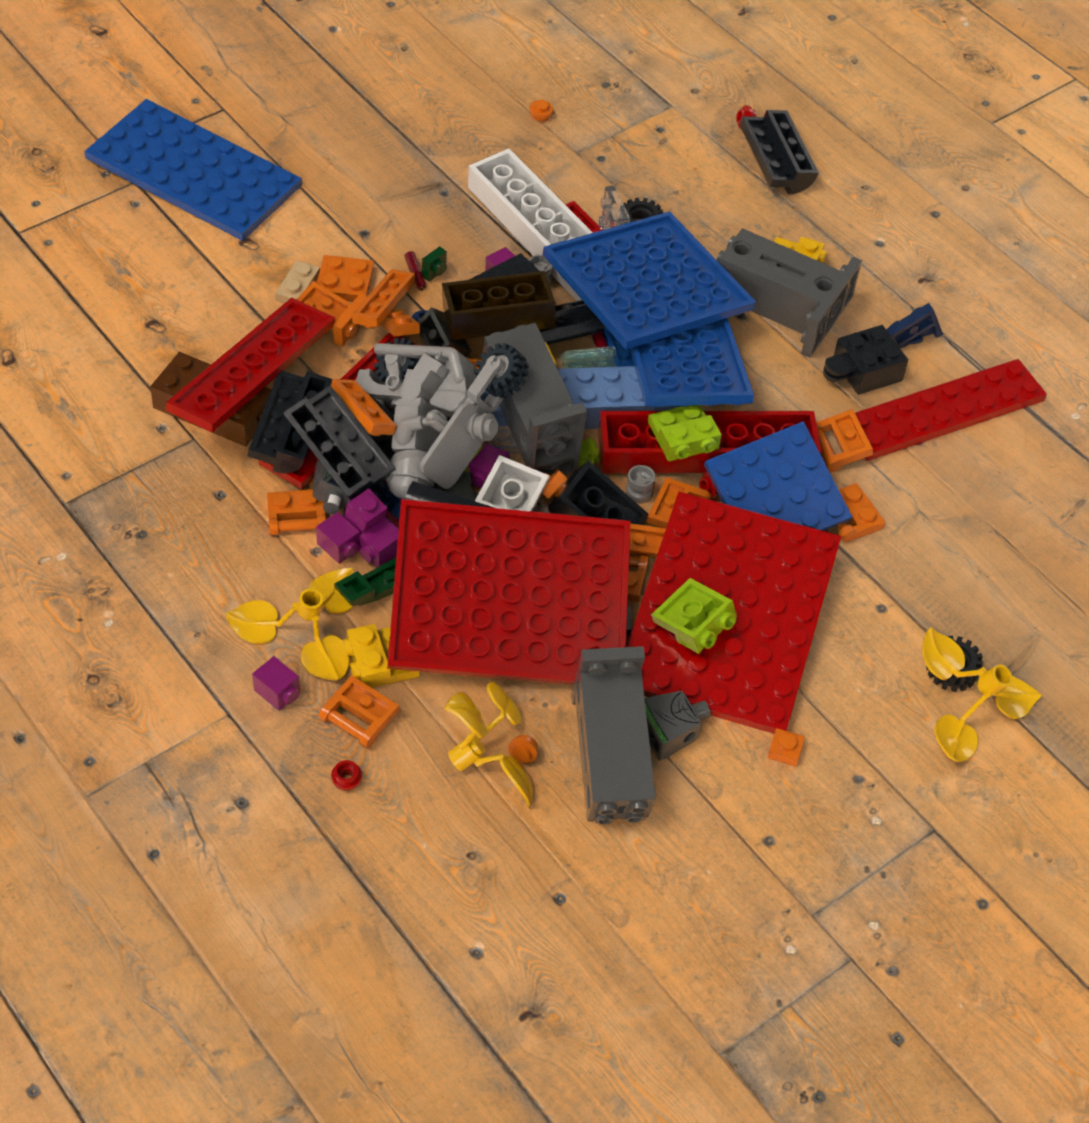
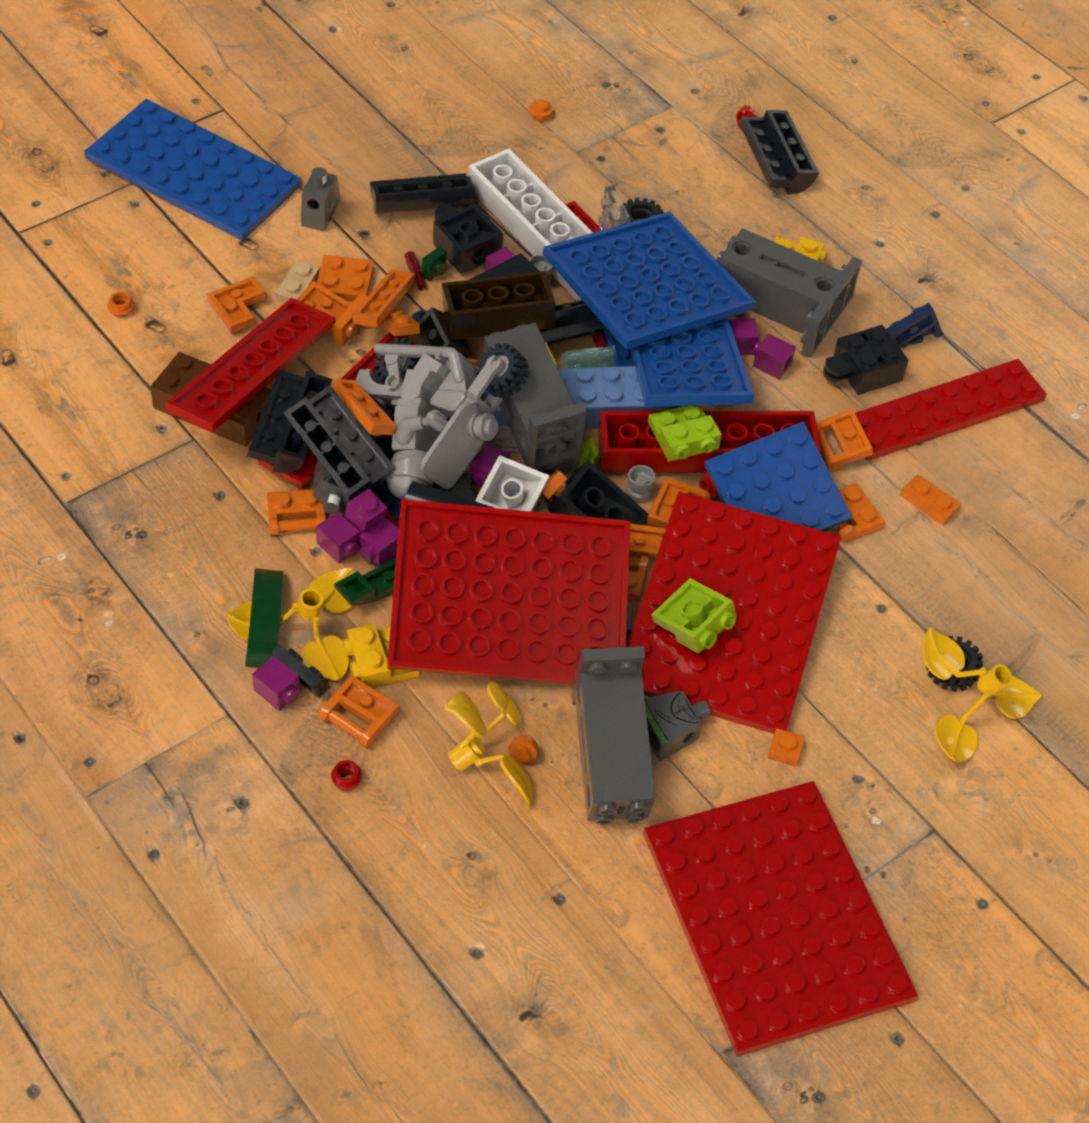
none -> orange plate [108,292,134,316]
none -> orange plate [207,276,266,334]
none -> dark green slope [245,568,283,668]
none -> black plate [271,644,327,698]
none -> dark grey torso [301,167,340,232]
none -> black brick [369,173,474,214]
none -> black brick [433,204,503,274]
none -> red plate [643,781,918,1057]
none -> magenta brick [729,318,759,356]
none -> magenta brick [752,334,796,380]
none -> orange plate [900,474,961,526]

